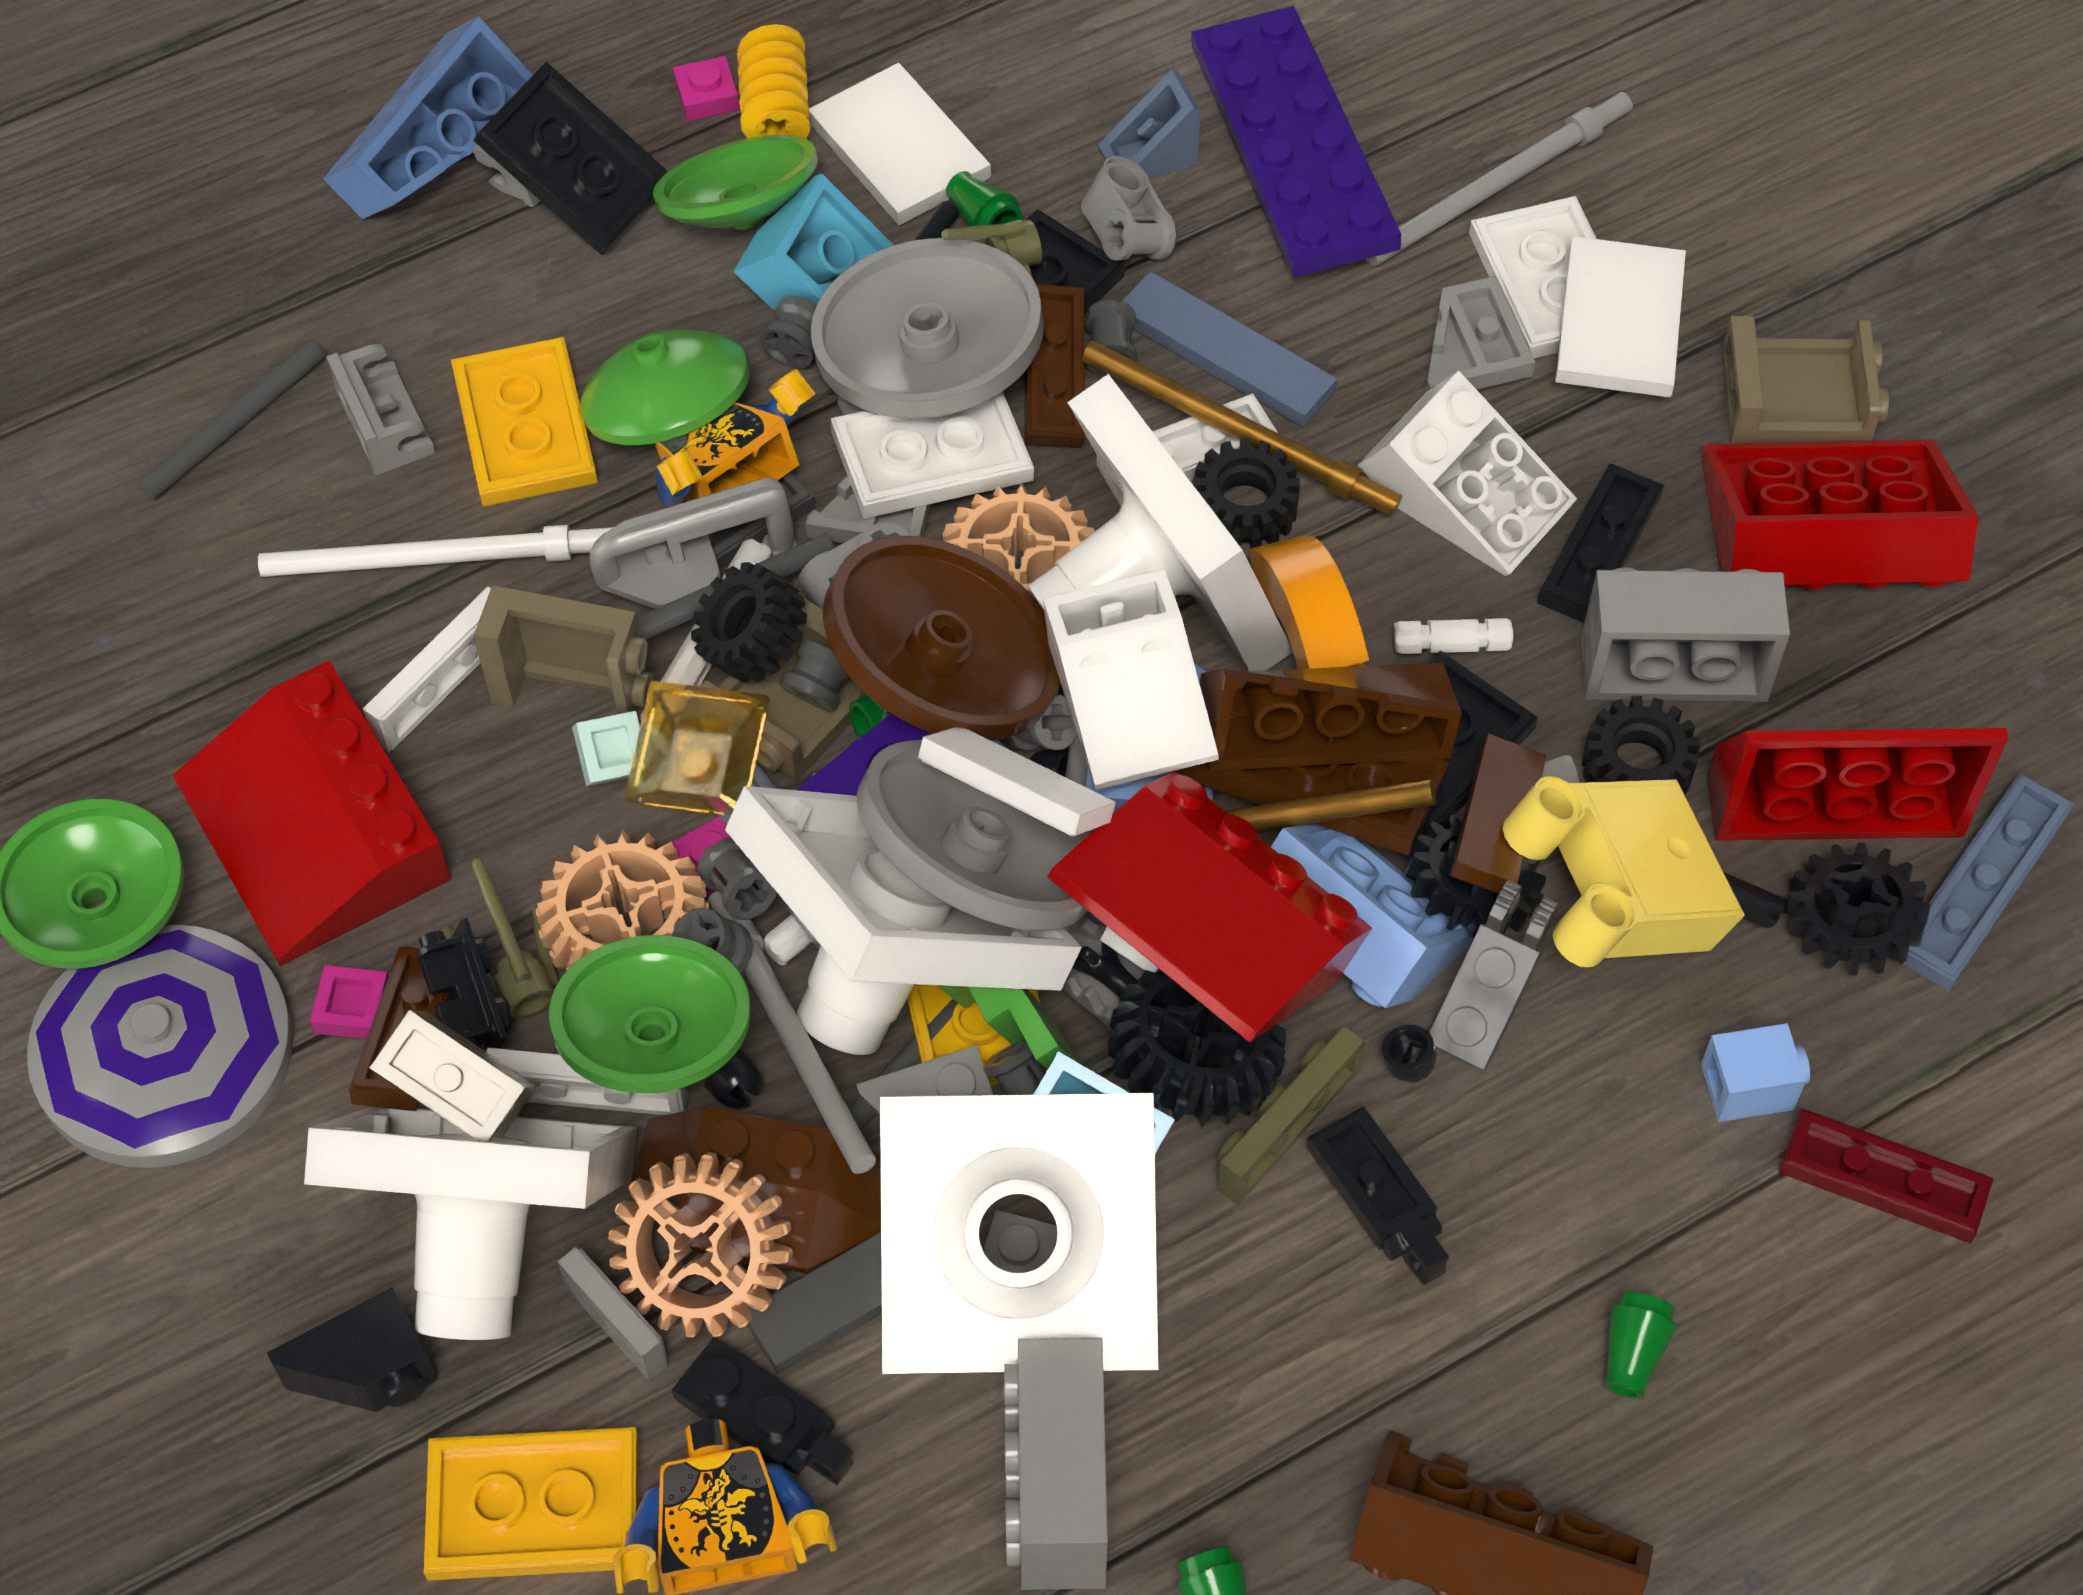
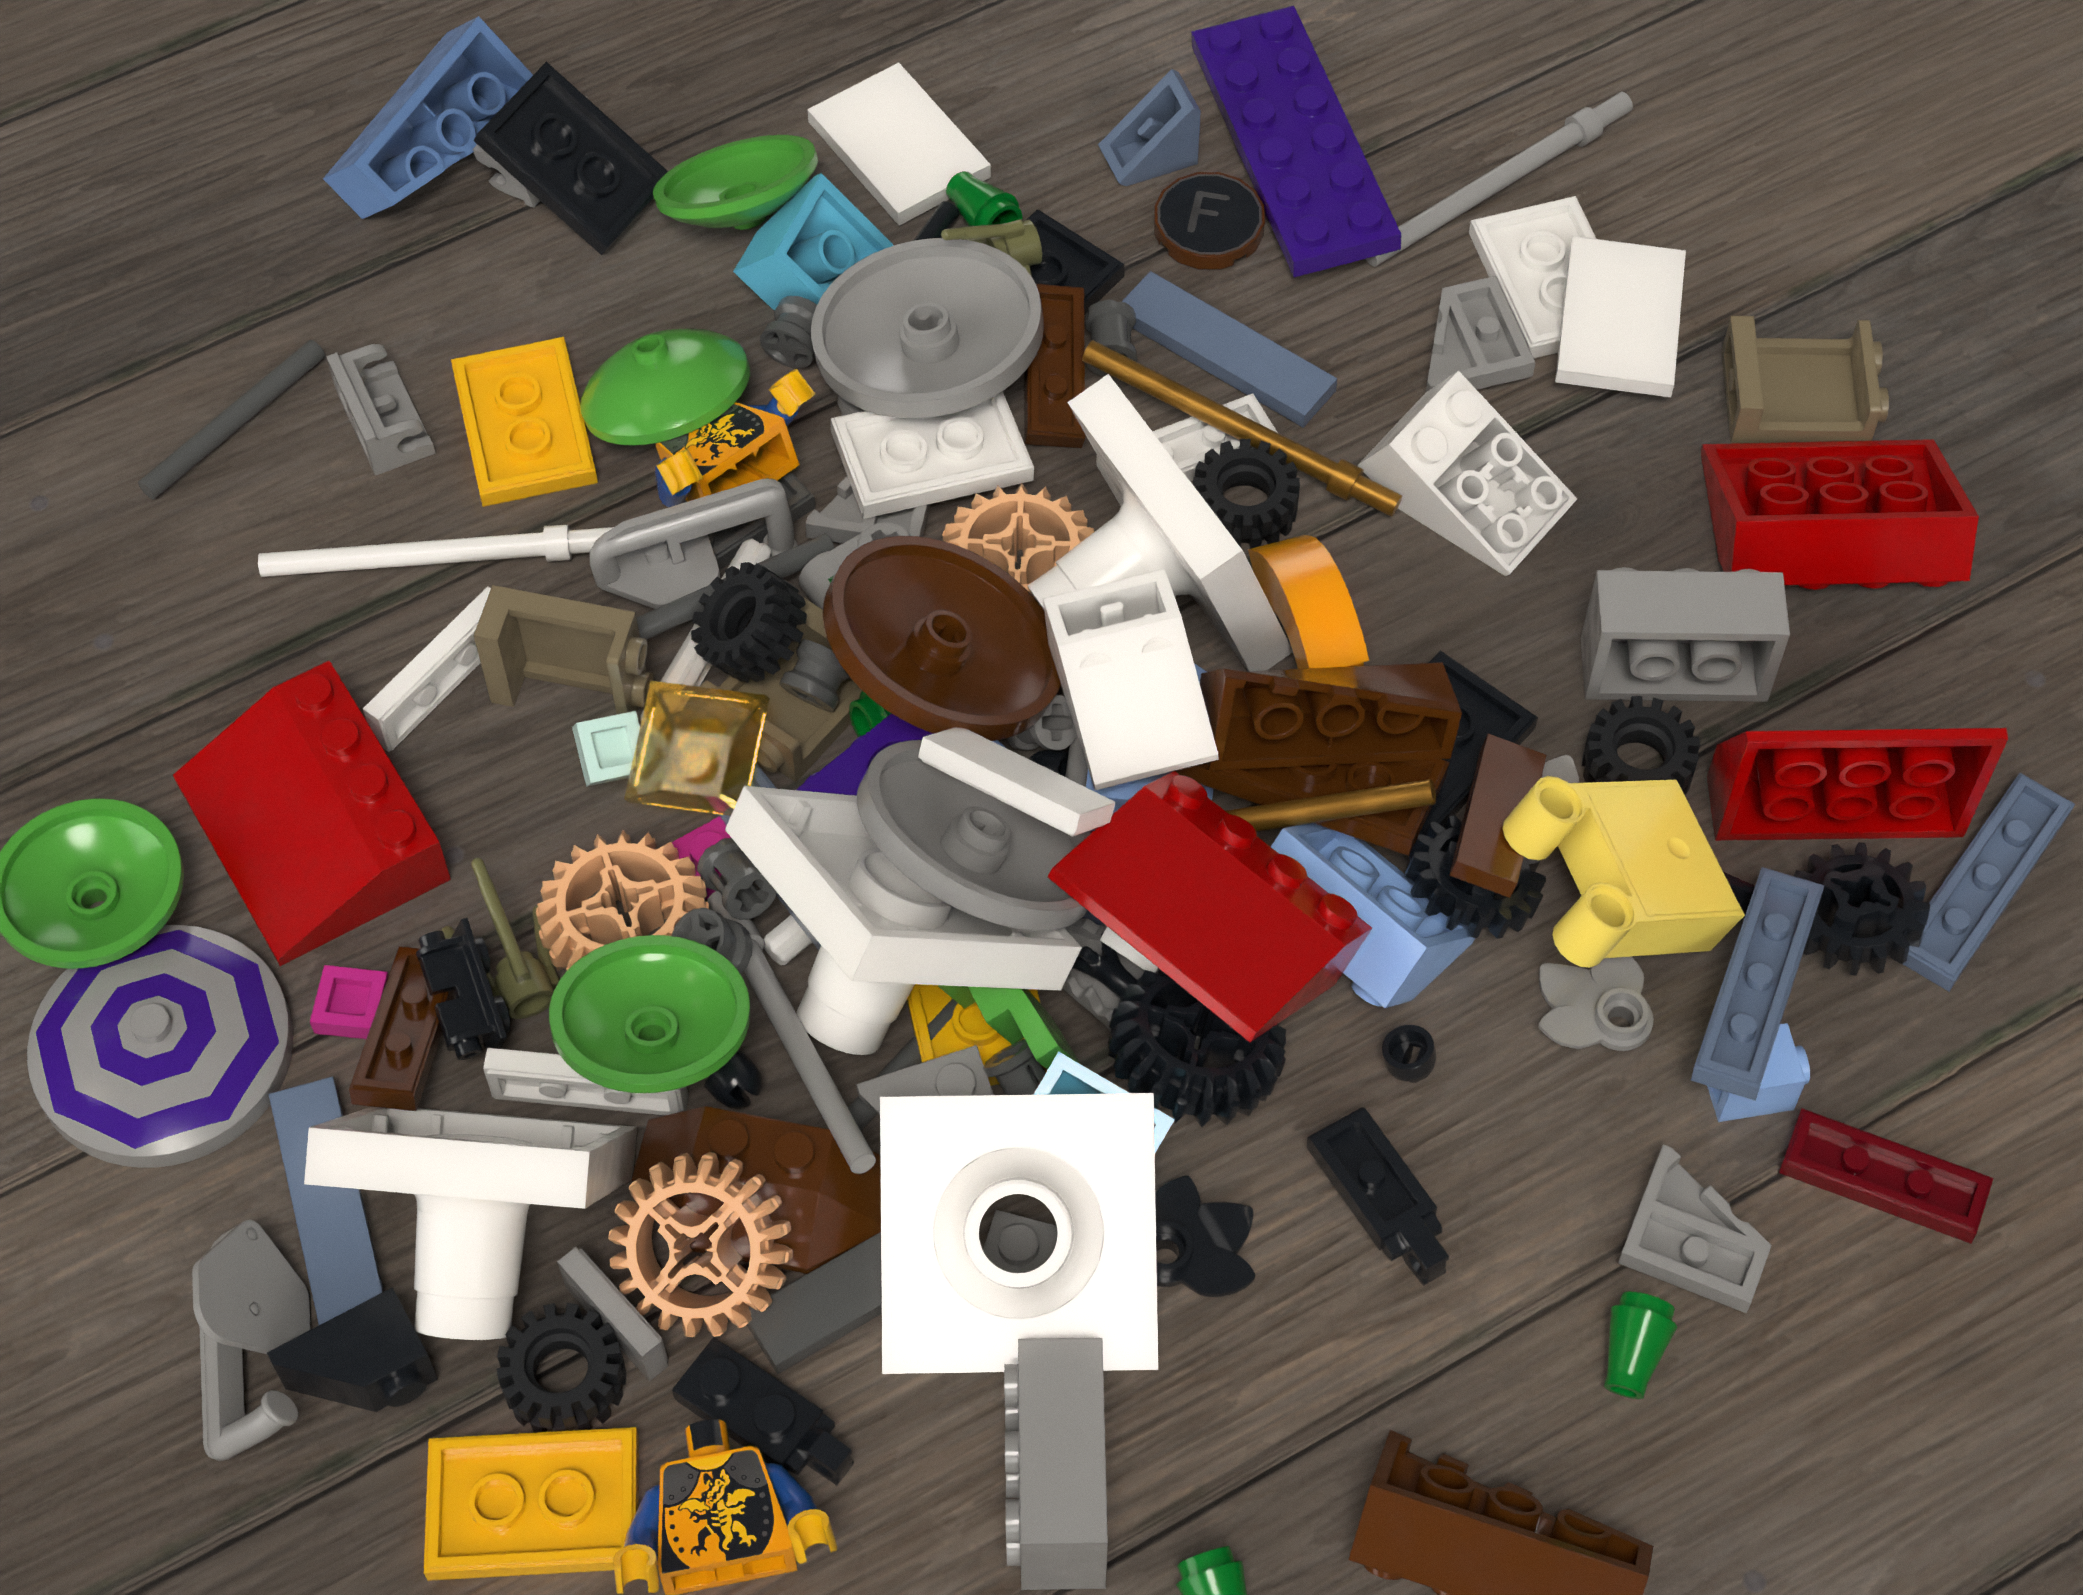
panel [370,1010,537,1142] -> none
dark pink plate [673,56,740,121] -> none
yellow piece [737,24,810,139] -> none
light grey piece [1081,156,1176,261] -> none
olive plate [1217,1026,1365,1205] -> none
white axle [1393,618,1513,654] -> none
flat silver hinge [1429,880,1559,1070] -> none
black tile [1537,463,1664,623] -> none
none -> light grey piece [192,1220,311,1461]
none -> sand blue tile [268,1076,384,1325]
none -> black tyre [496,1303,626,1433]
none -> black tile [1154,172,1265,269]
none -> black plate [1155,1175,1255,1297]
none -> light grey plate [1538,956,1654,1051]
none -> light grey wing [1618,1144,1772,1313]
none -> sand blue tile [1691,867,1825,1101]

